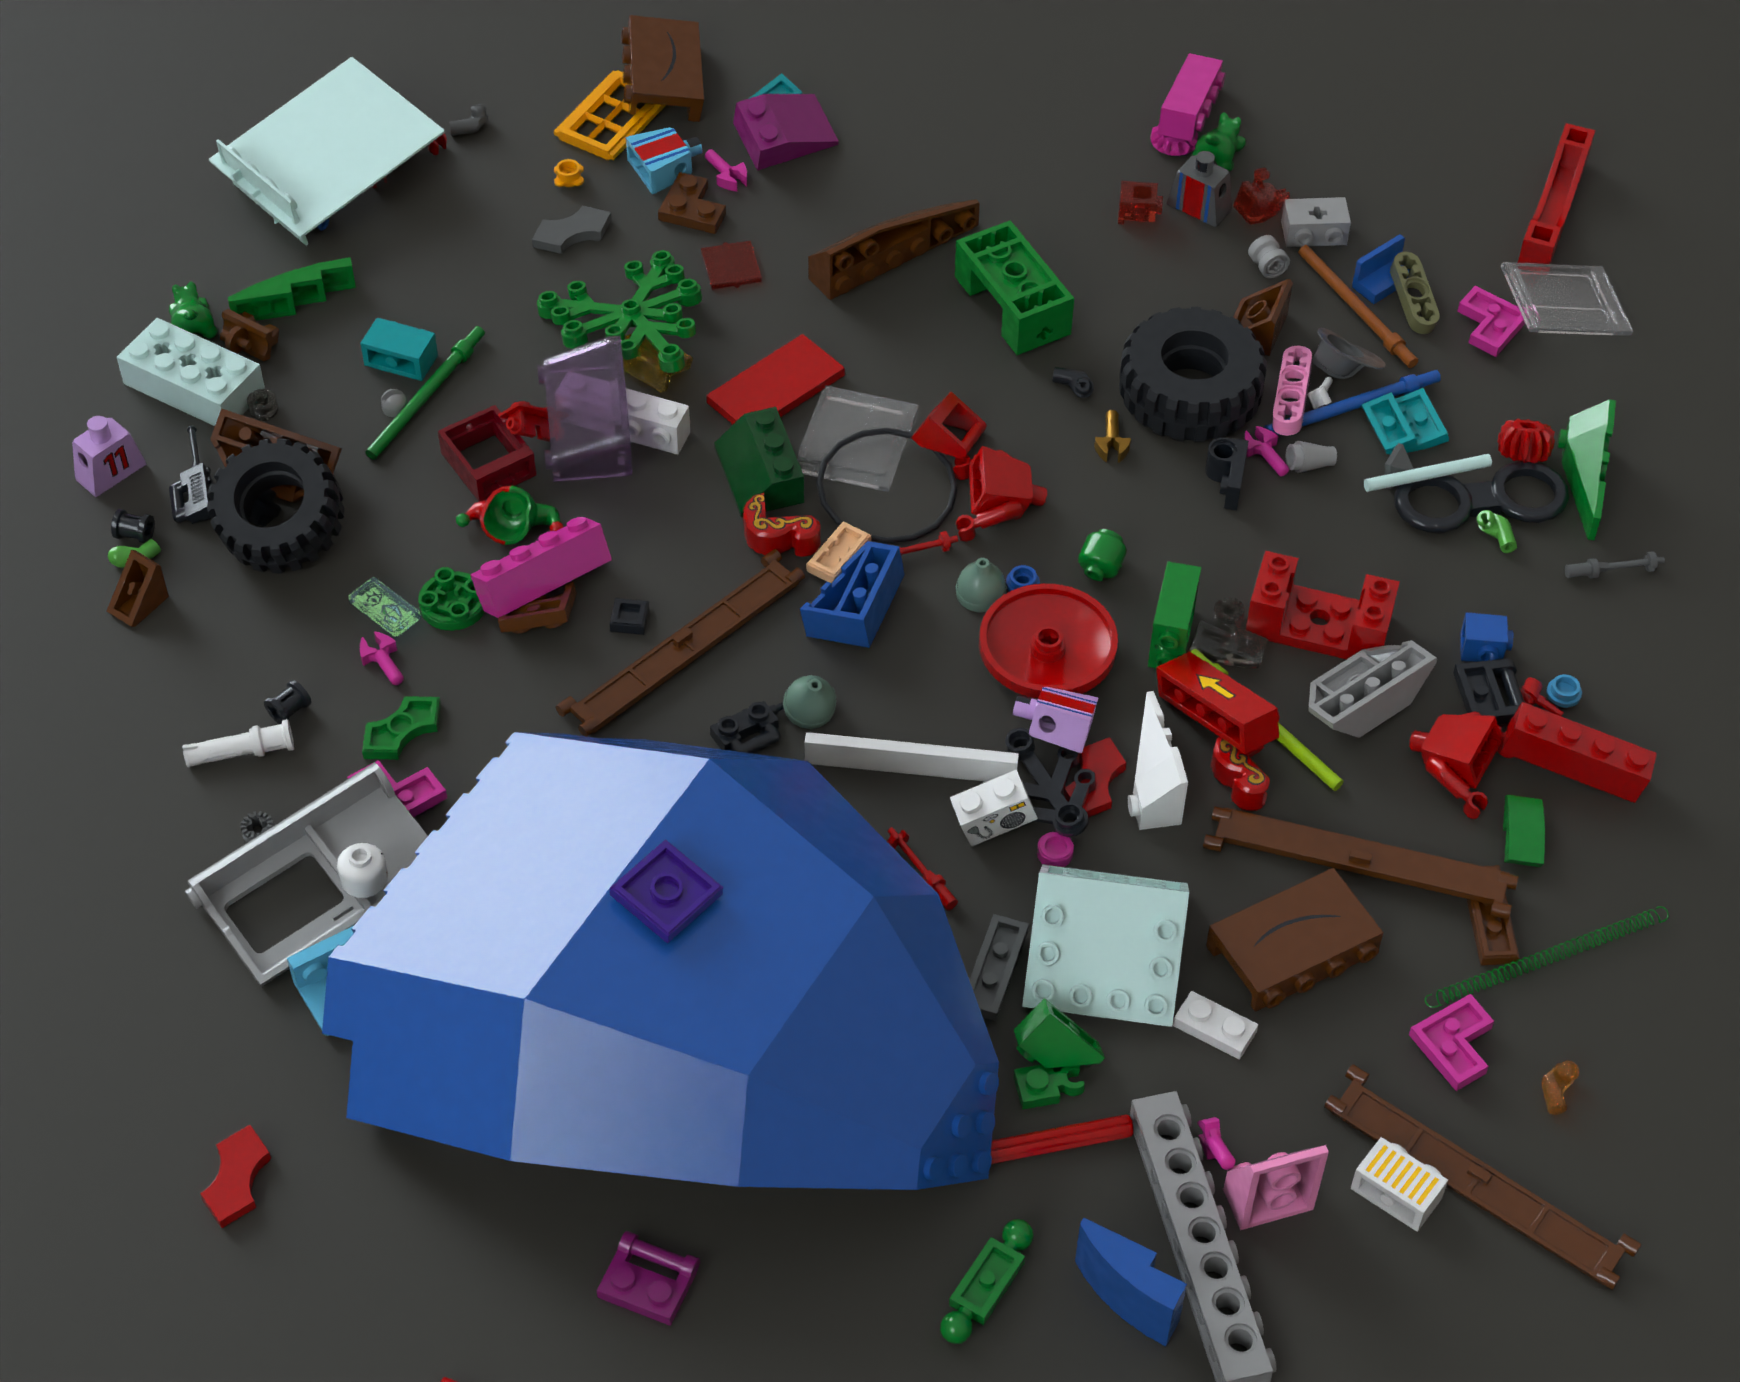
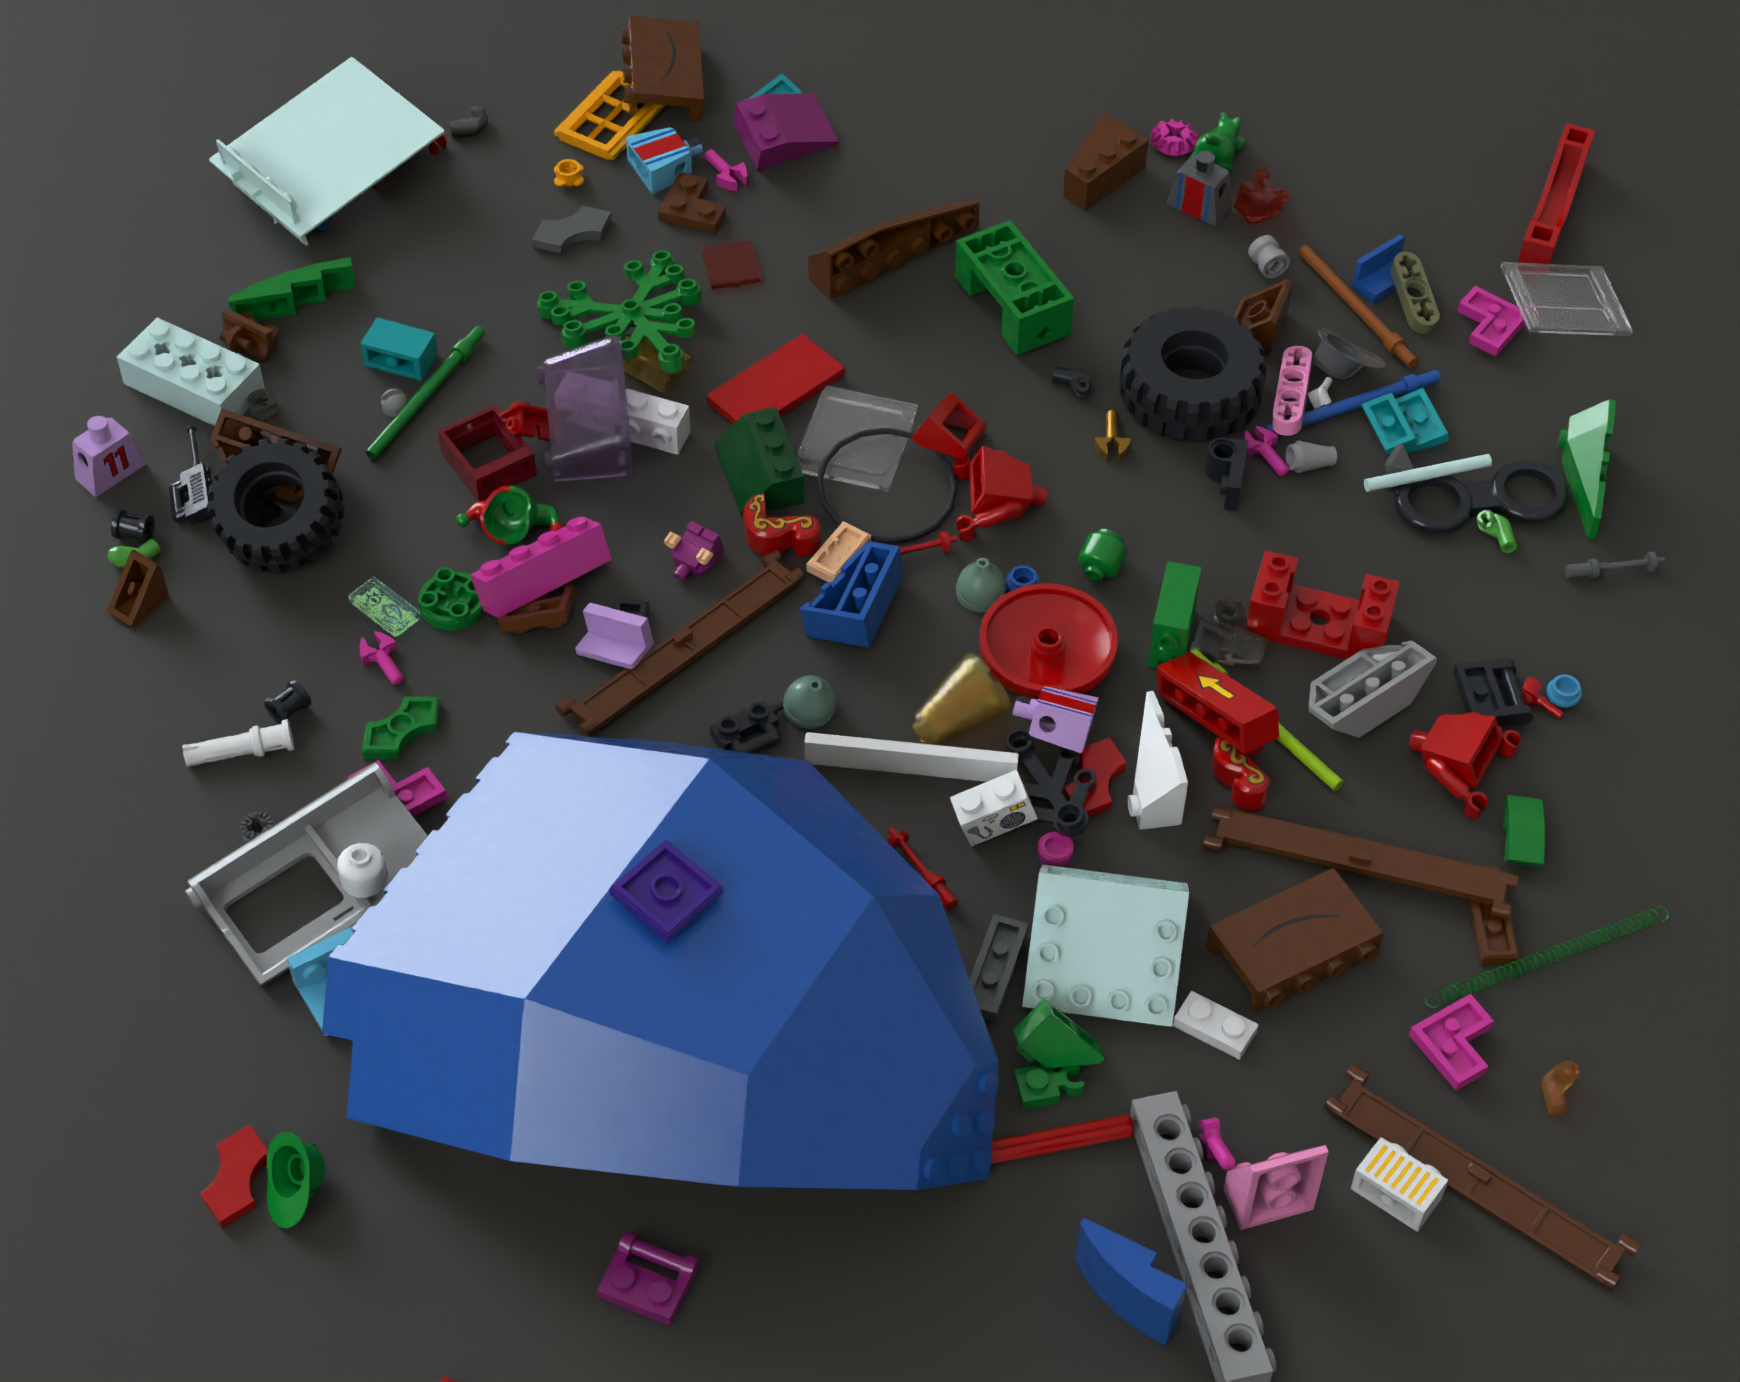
green animal [169,281,219,339] -> none
green plate [940,1219,1034,1344] -> none
clear red brick [1118,181,1163,224] -> none
dark pink brick [1157,53,1226,142] -> none
light grey brick [1281,197,1351,247] -> none
blue brick [1460,613,1513,662] -> none
red gear [1497,419,1555,464] -> none
red brick [1501,702,1657,803] -> none
none -> green piece [267,1132,325,1229]
none -> lavender panel [575,603,654,669]
none -> magenta piece [664,521,724,582]
none -> clear yellow cone [911,652,1011,744]
none -> reddish brown wedge [1063,112,1149,211]

